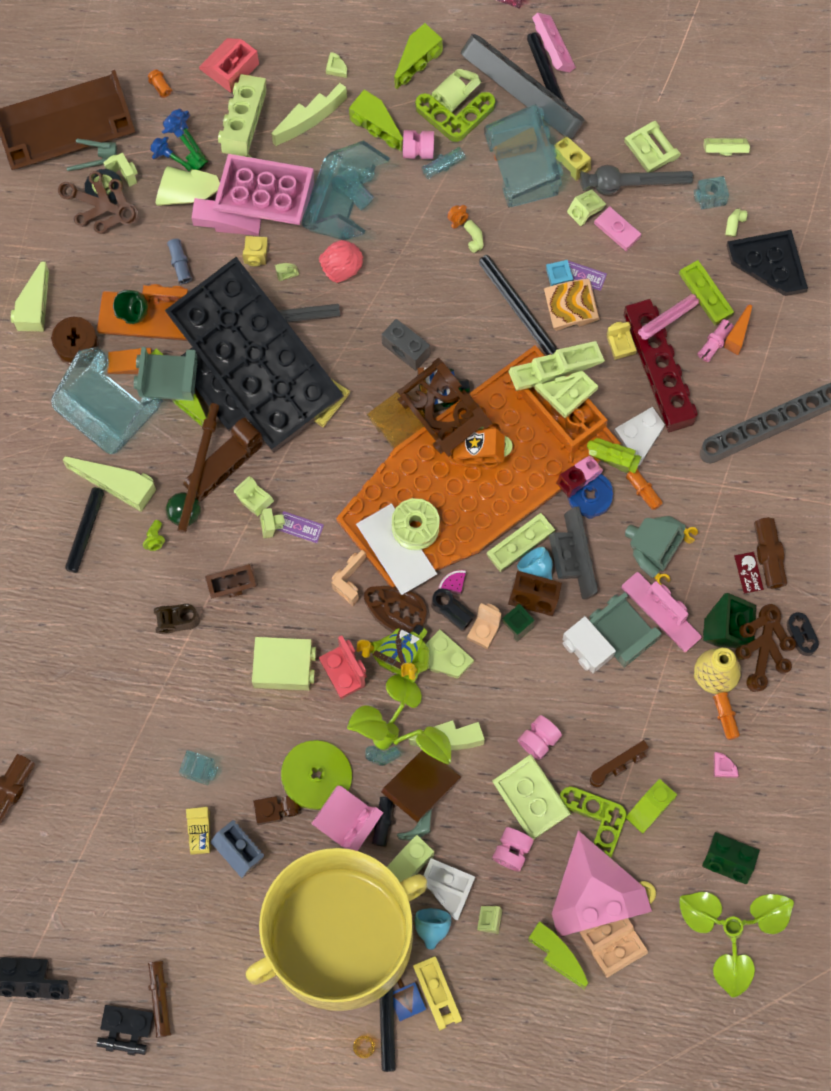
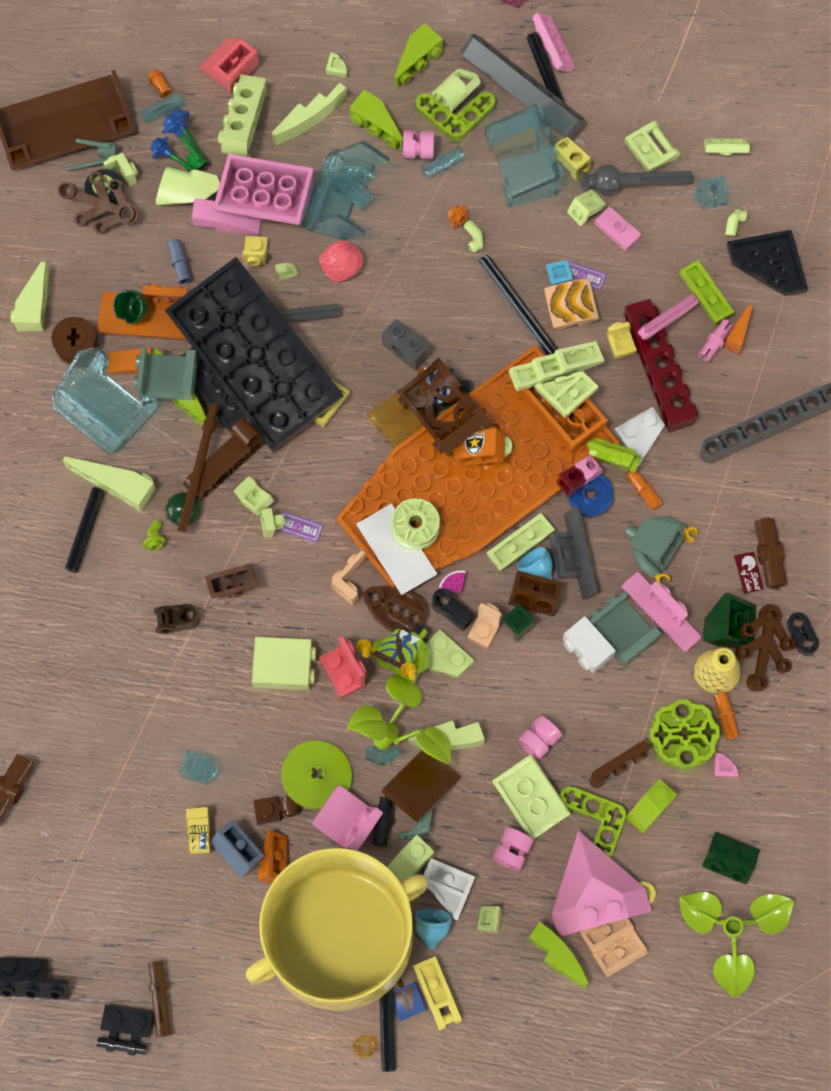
none -> clear light blue pin [140,93,184,123]
none -> orange slope [258,830,287,885]
none -> lime connector [648,699,720,772]

